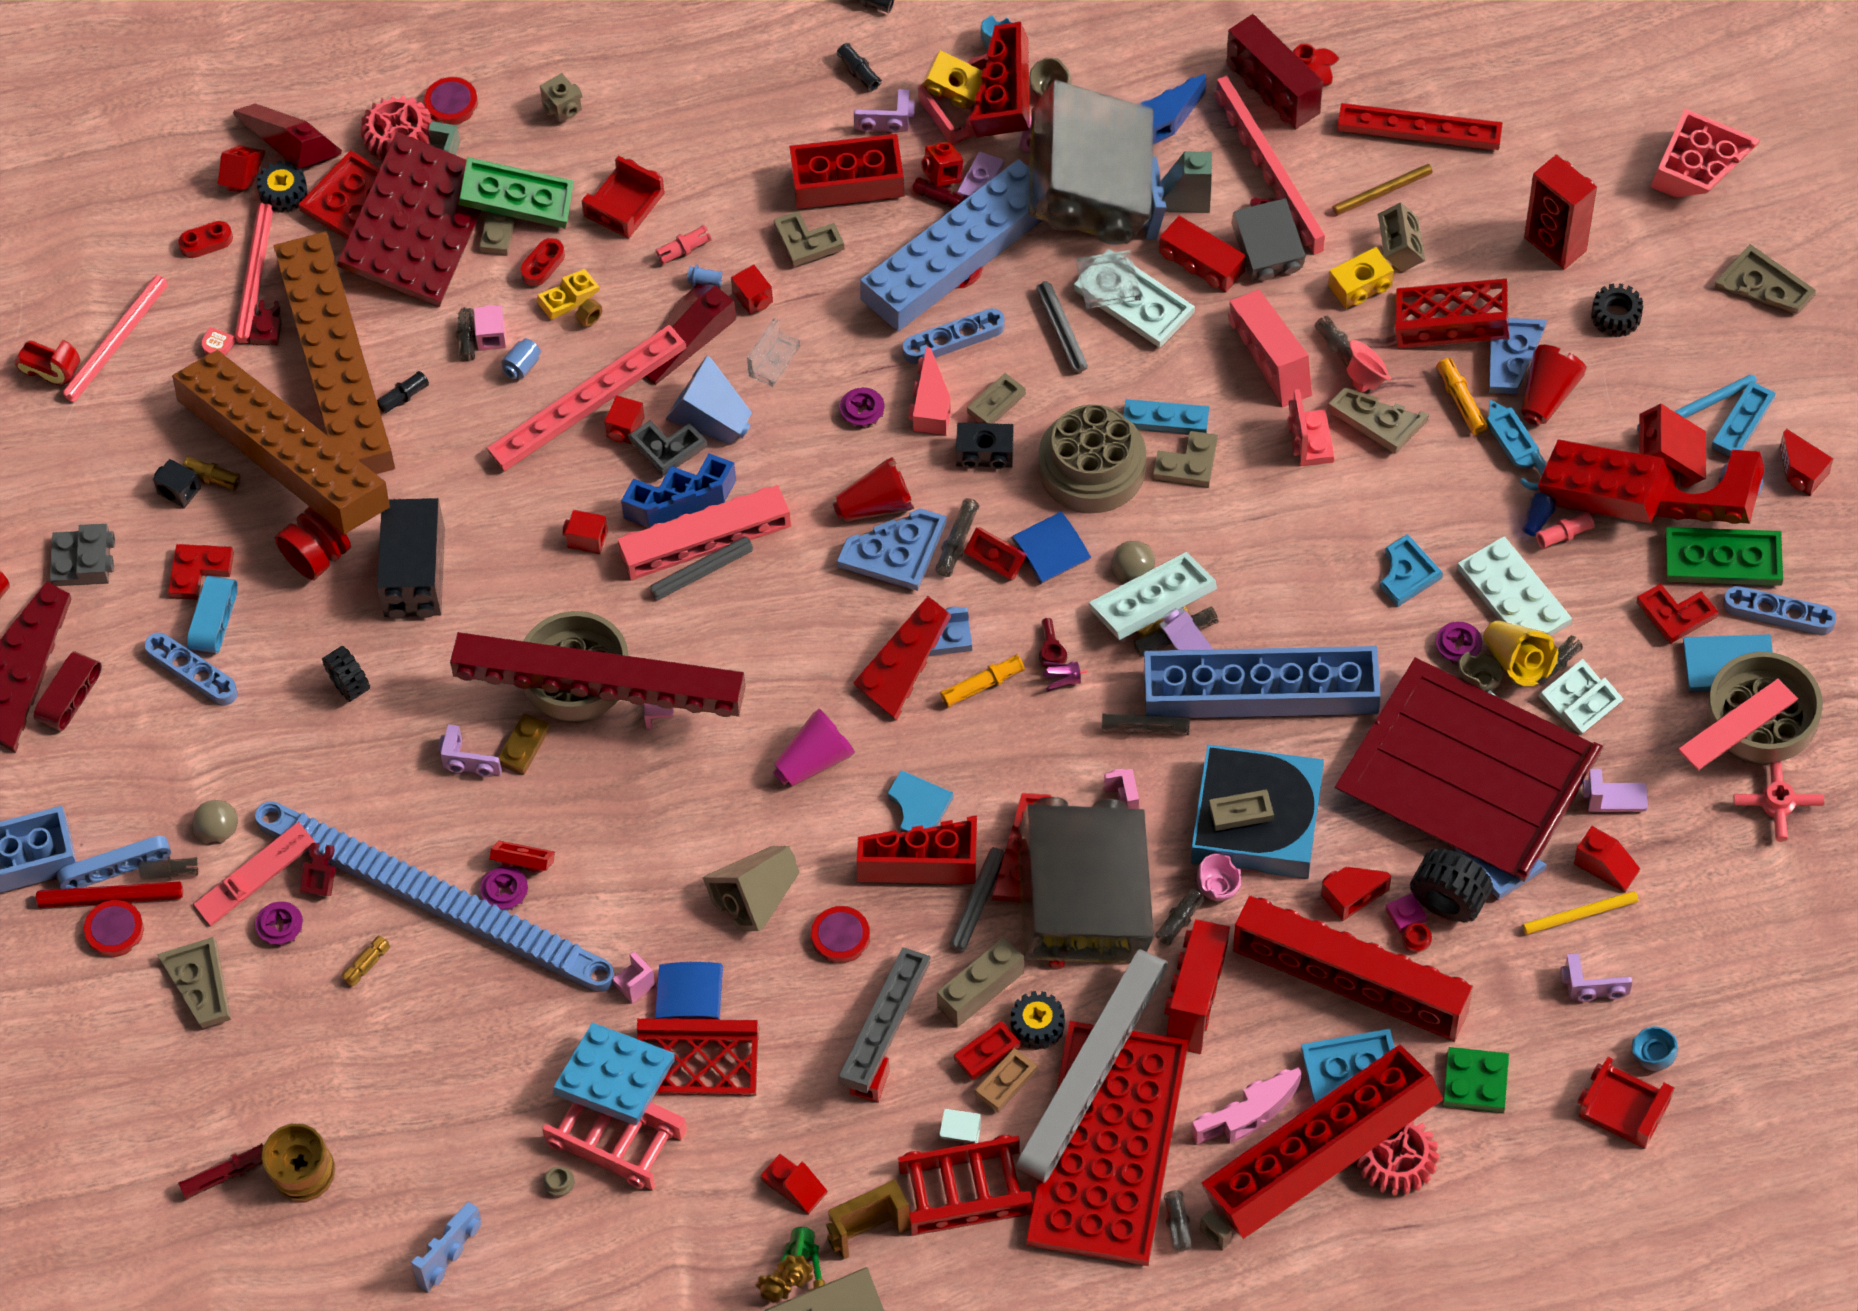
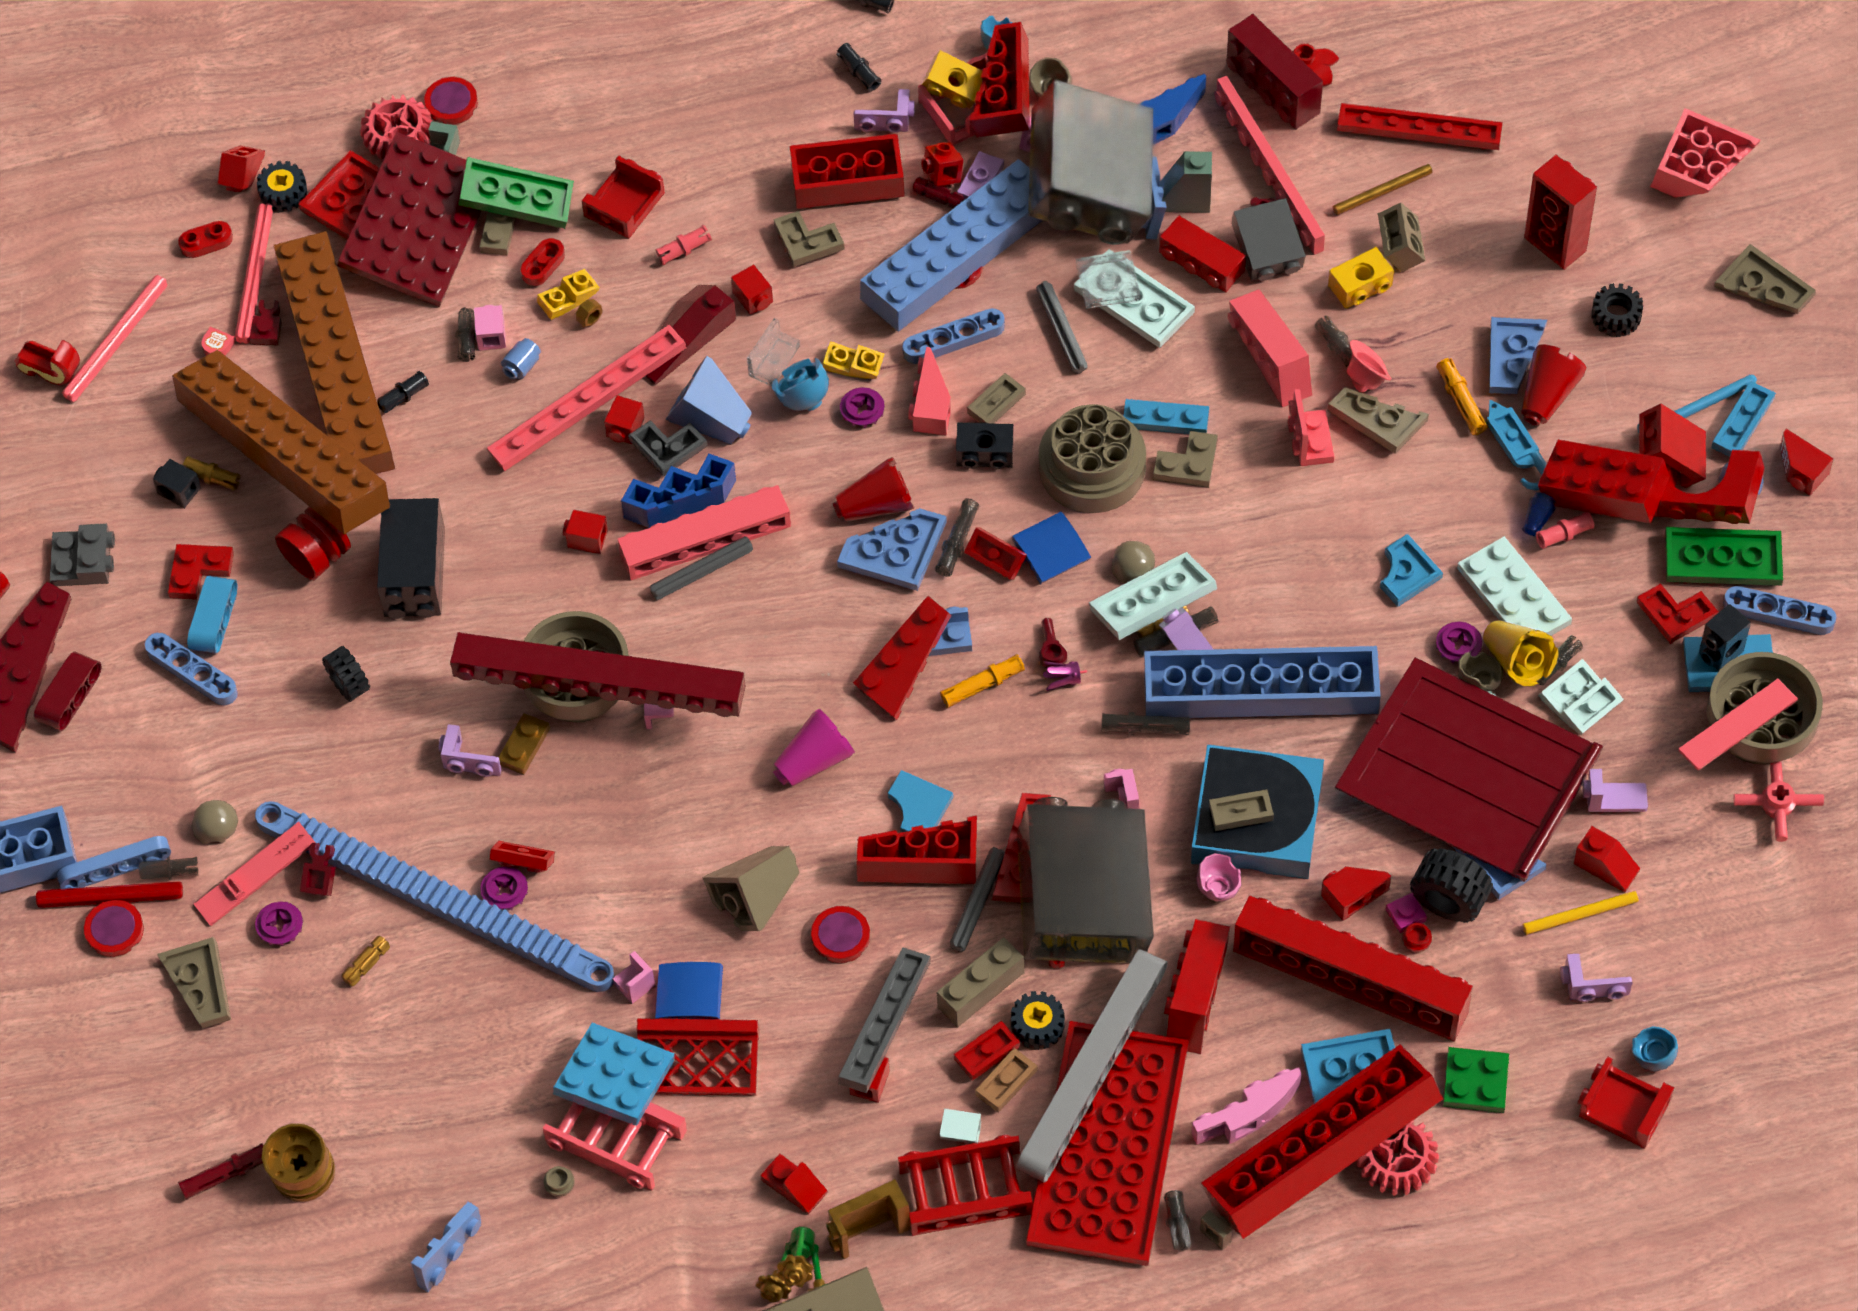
dark red wedge [233,103,342,169] -> none
dark tan brick [540,73,583,123] -> none
medium blue pin [687,264,723,288] -> none
clear smoke pin [1155,888,1205,946] -> none
red fence [1395,278,1510,349] -> none
none -> dark azure cylinder [771,358,829,411]
none -> yellow slope [822,341,885,379]
none -> black brick [1699,604,1751,671]

